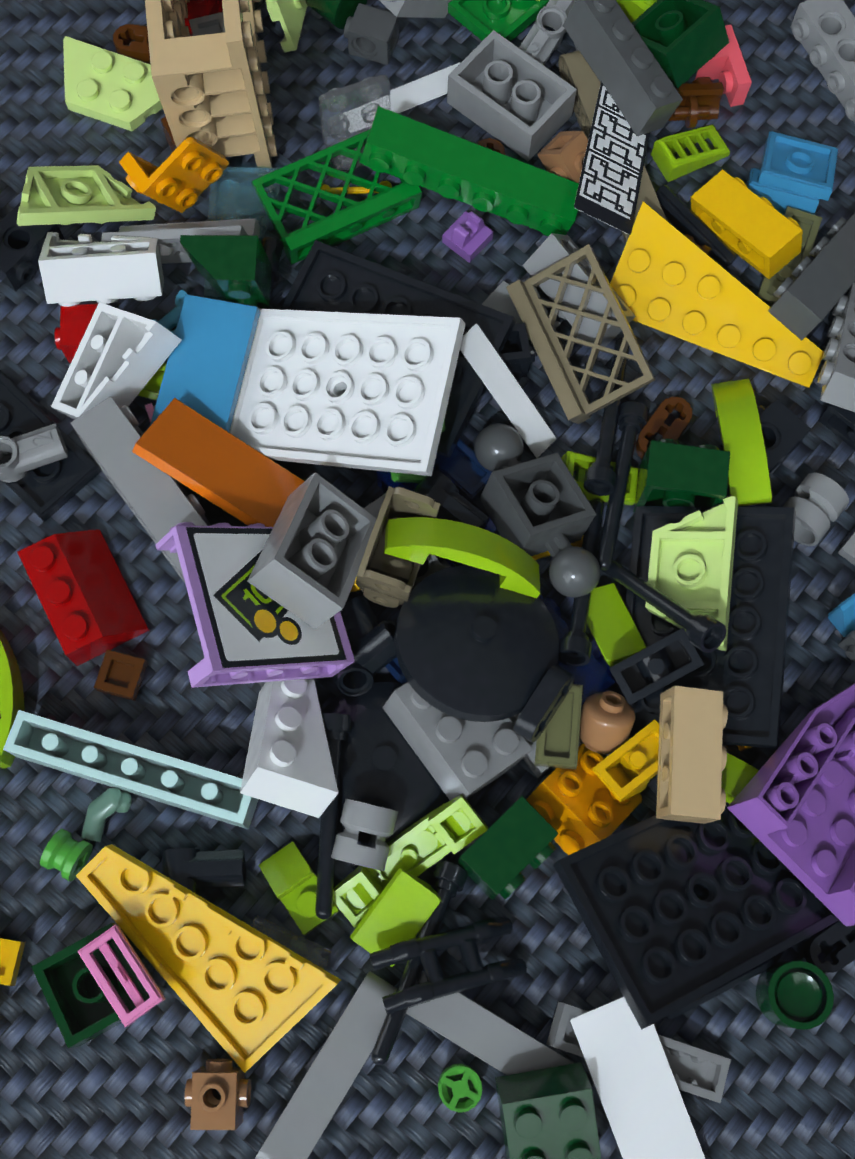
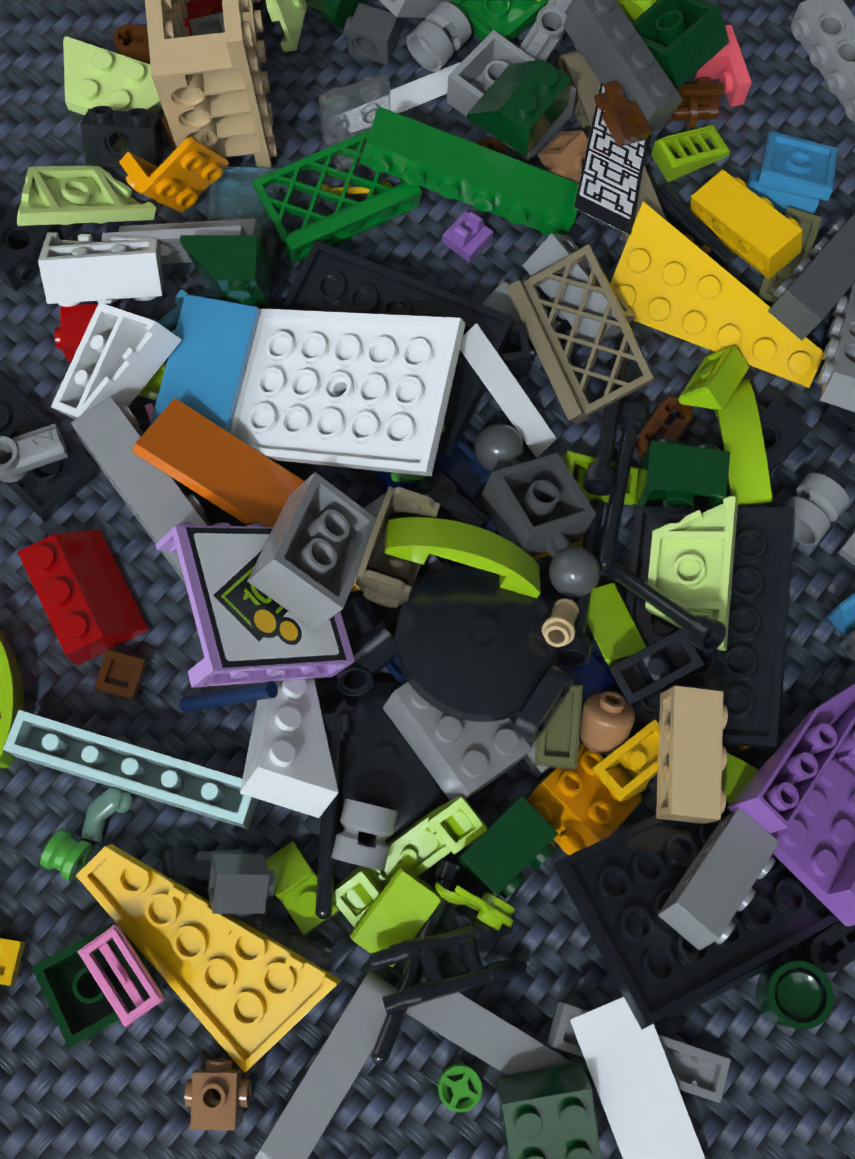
none -> black brick [80,106,164,168]
none -> dark blue bar [180,681,278,712]
none -> dark grey brick [208,853,275,917]
none -> light grey wheel [406,2,472,72]
none -> lime plate [435,881,515,931]
none -> dark green slope [467,59,572,156]
none -> tan pin [542,598,579,647]
none -> reddish brown plate [594,81,653,147]
none -> light grey brick [658,808,780,950]
none -> lime slope [678,345,749,410]

